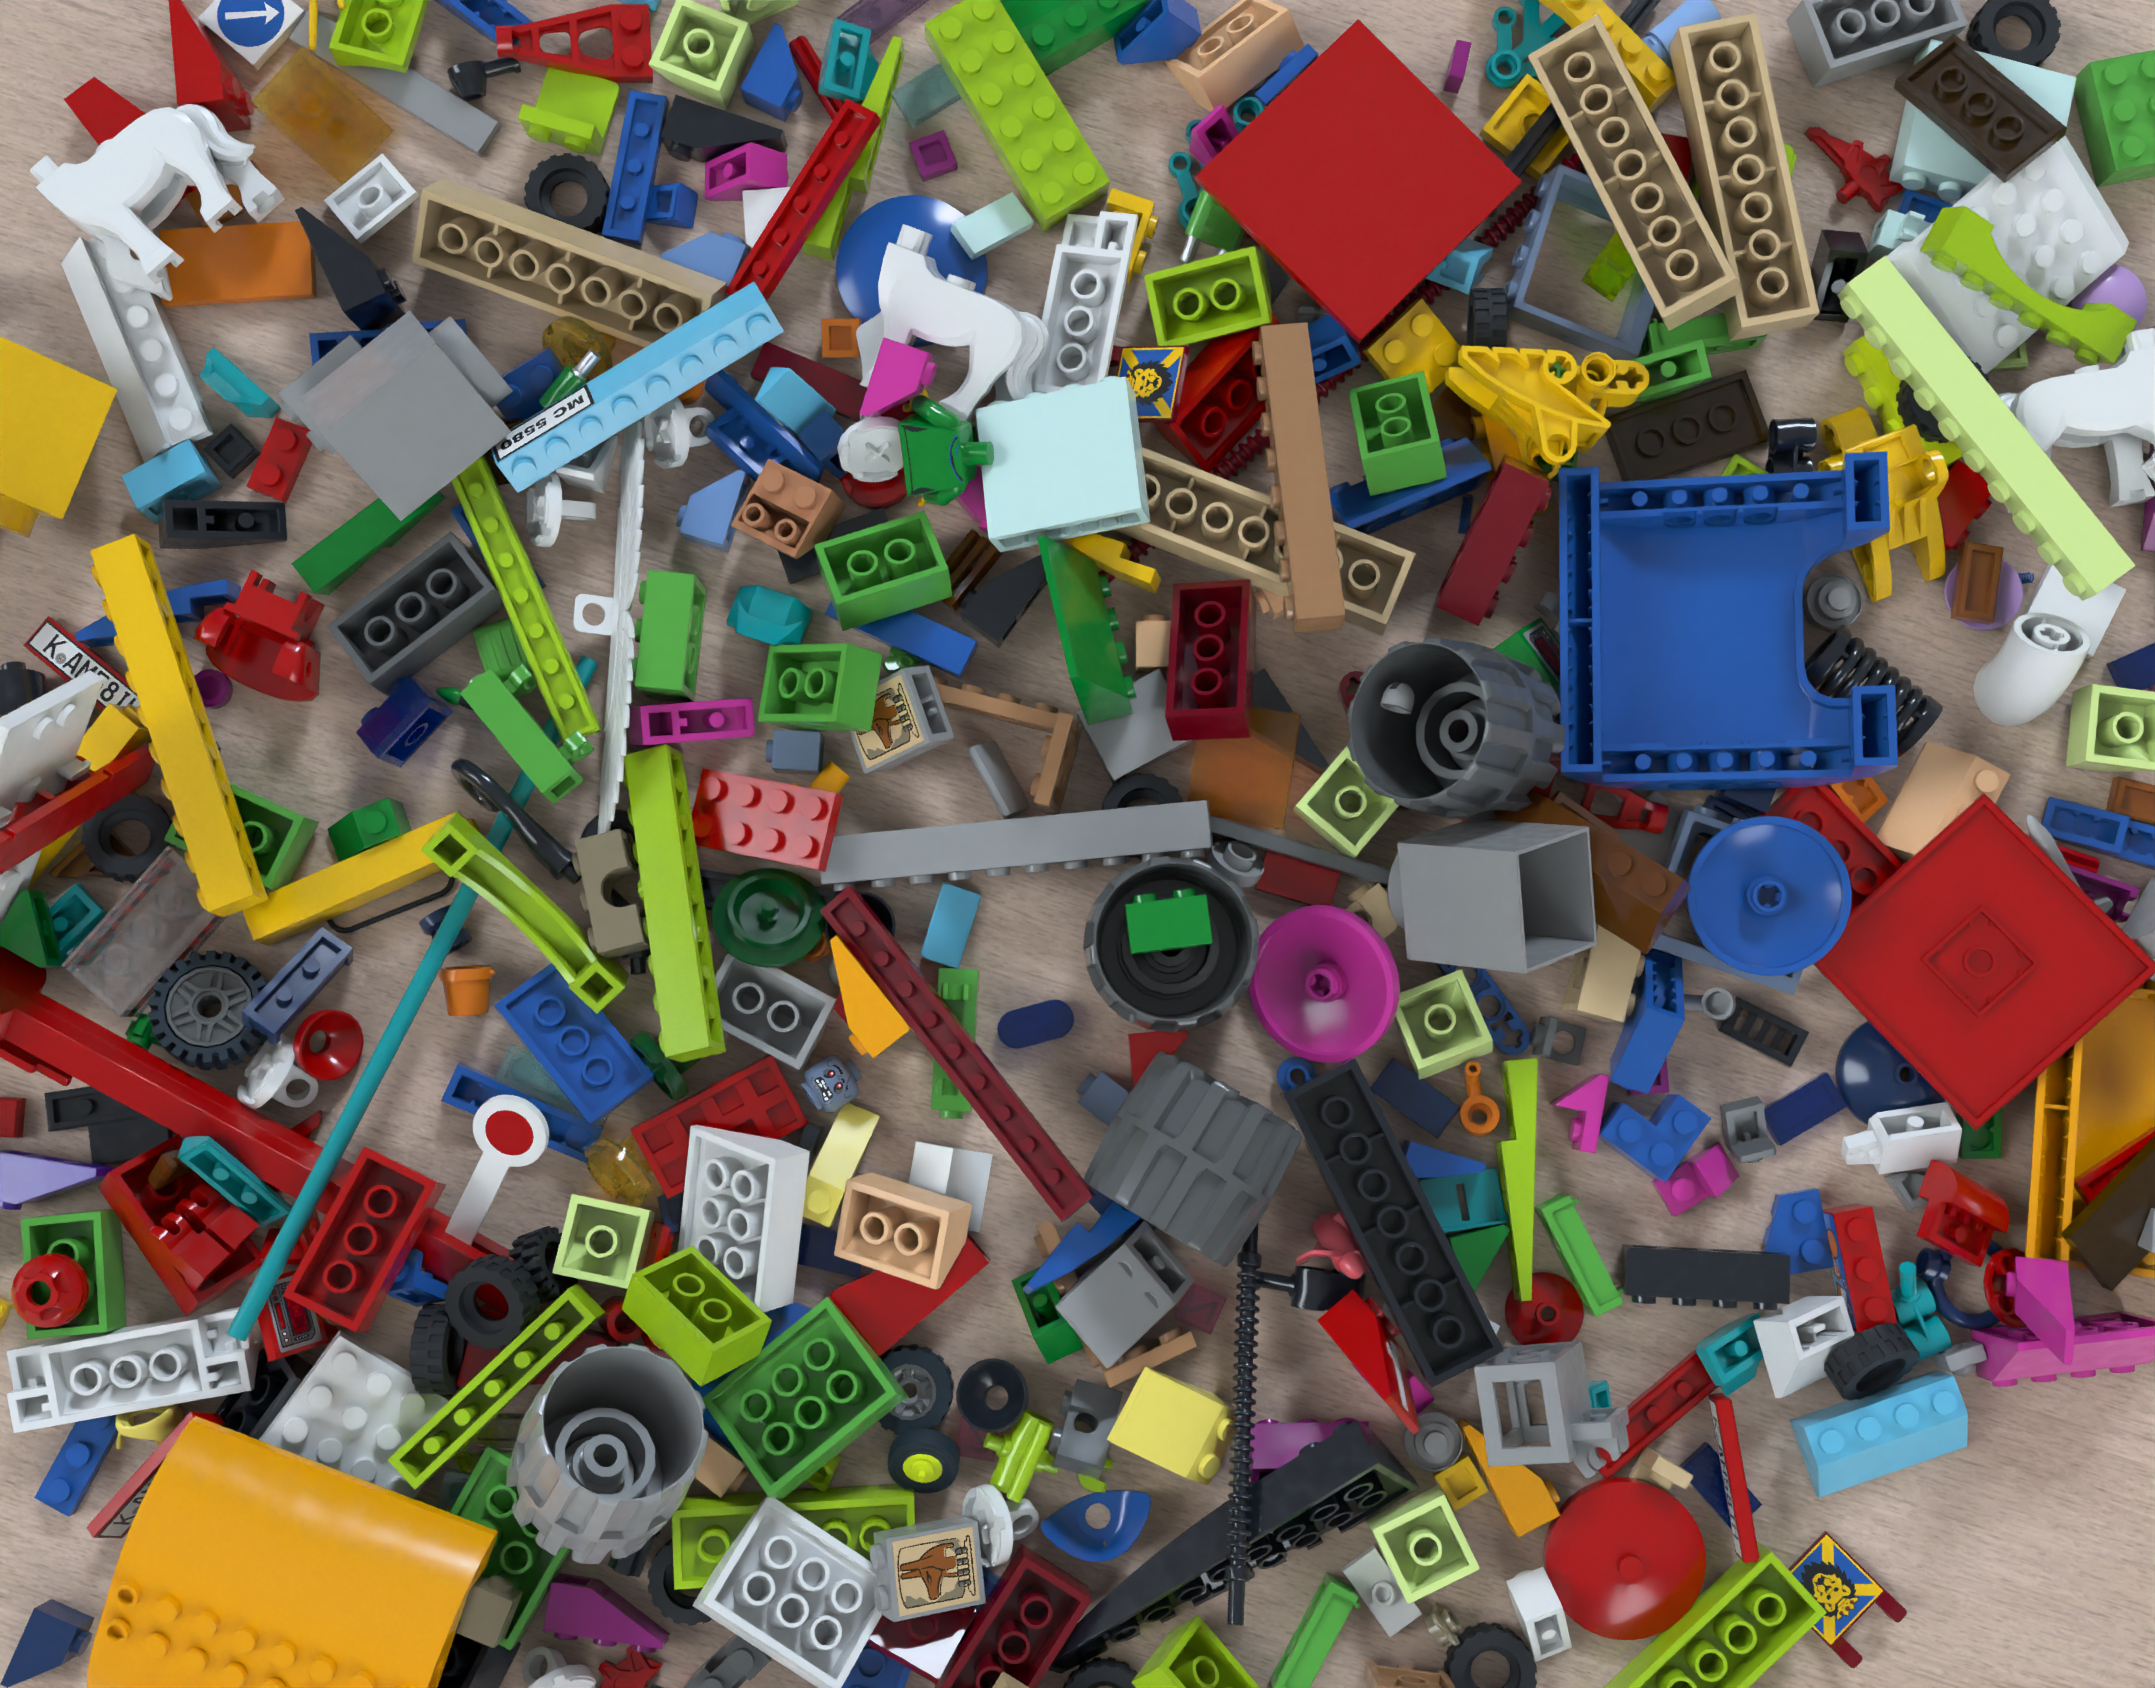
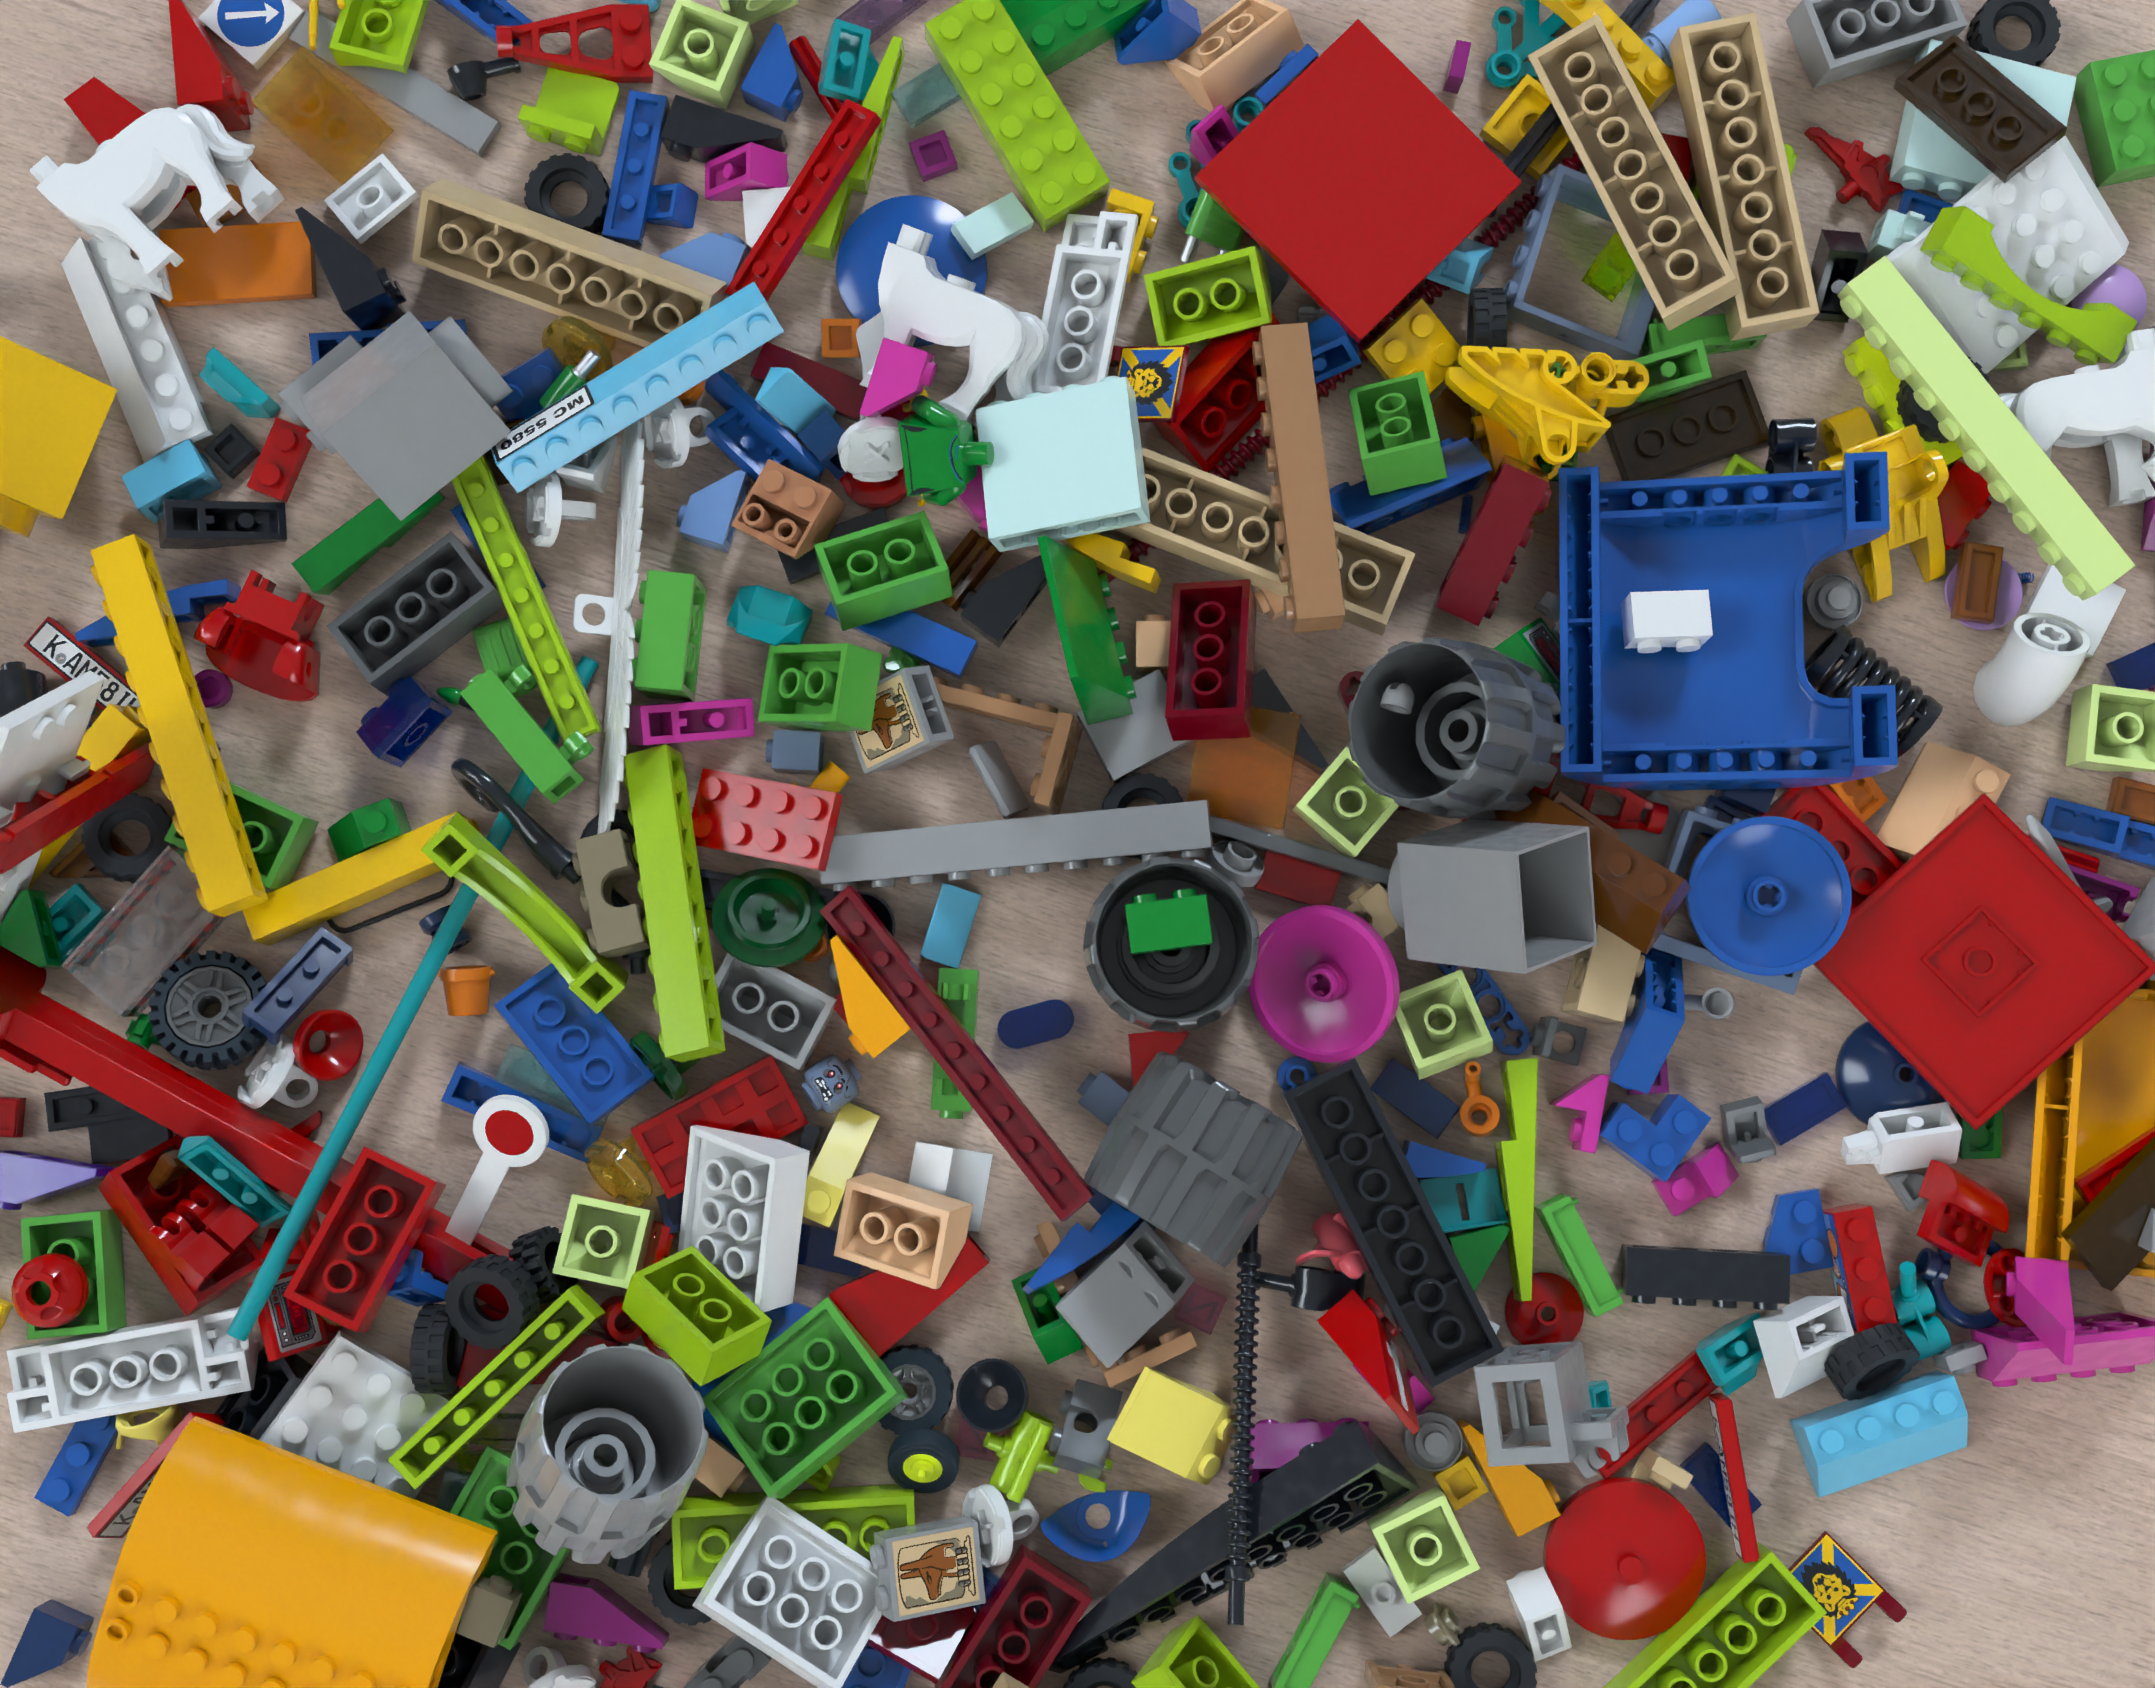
black slope [1718,996,1809,1069] -> none
none -> white brick [1620,590,1713,653]

